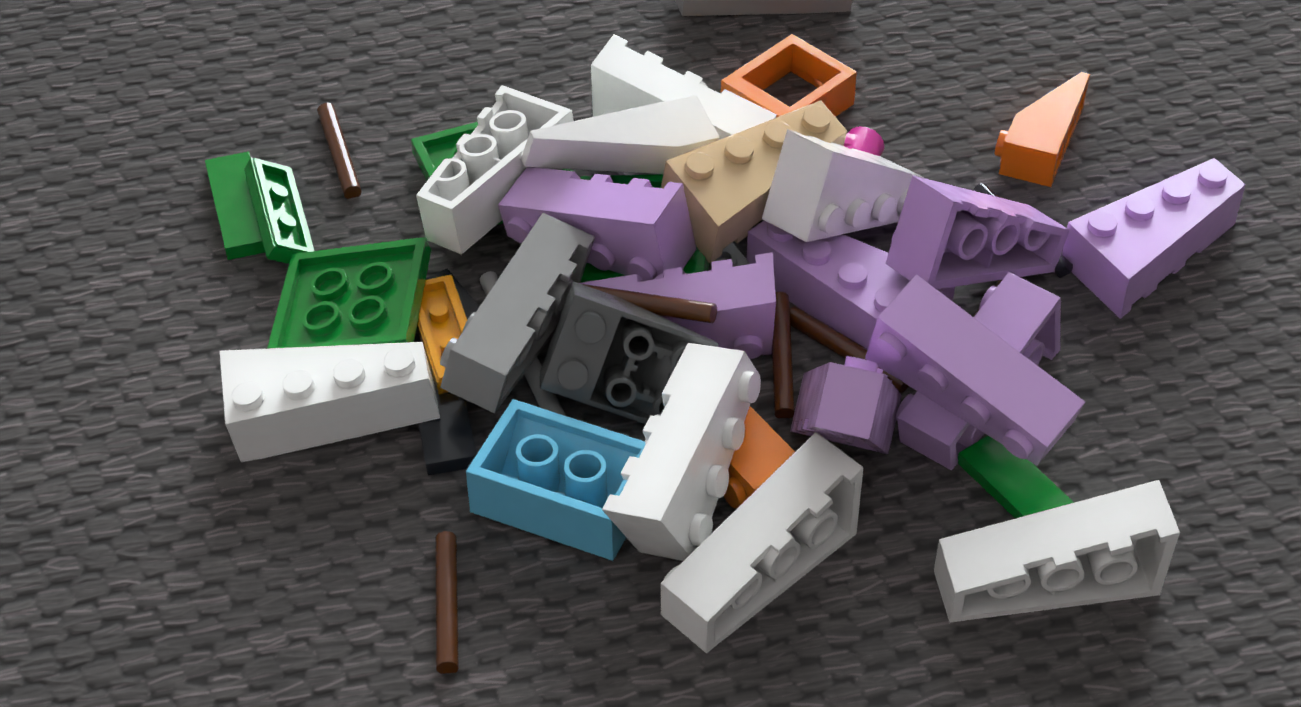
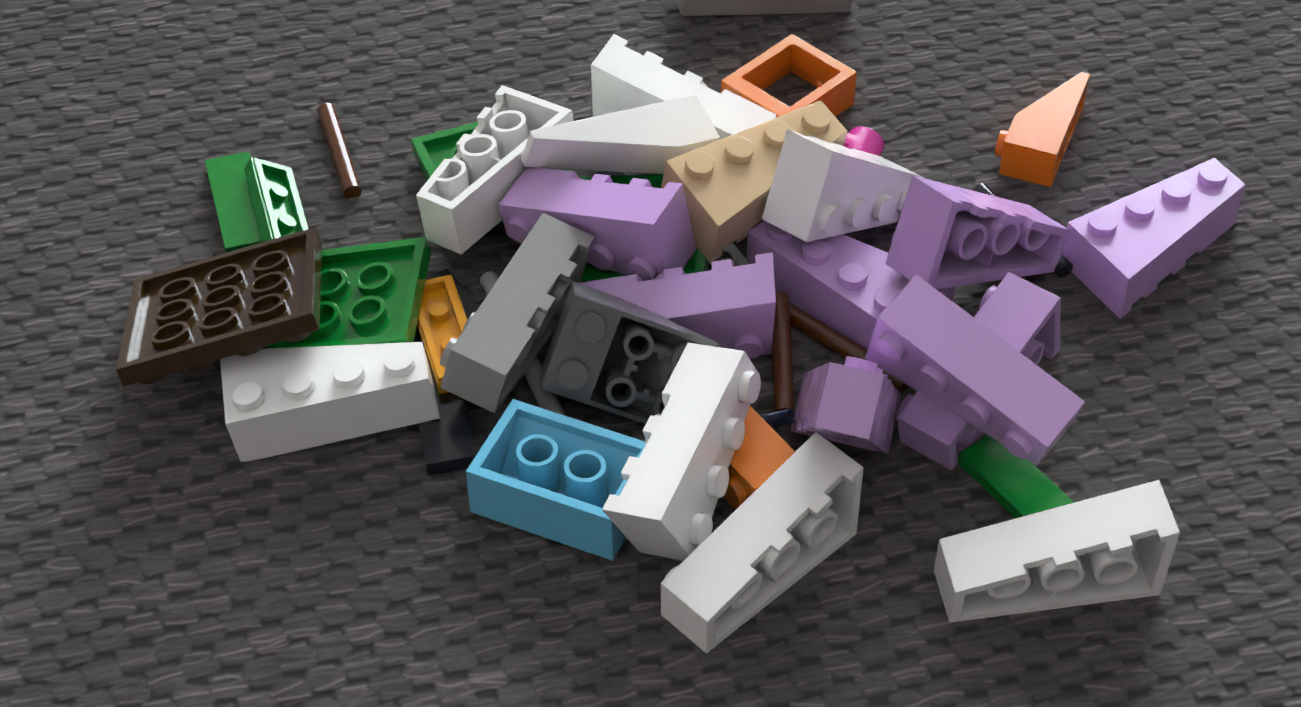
reddish brown bar [435,531,459,674] -> none
reddish brown bar [582,284,717,323] -> none
none -> dark brown plate [116,227,322,387]
none -> dark blue leg [761,409,795,428]

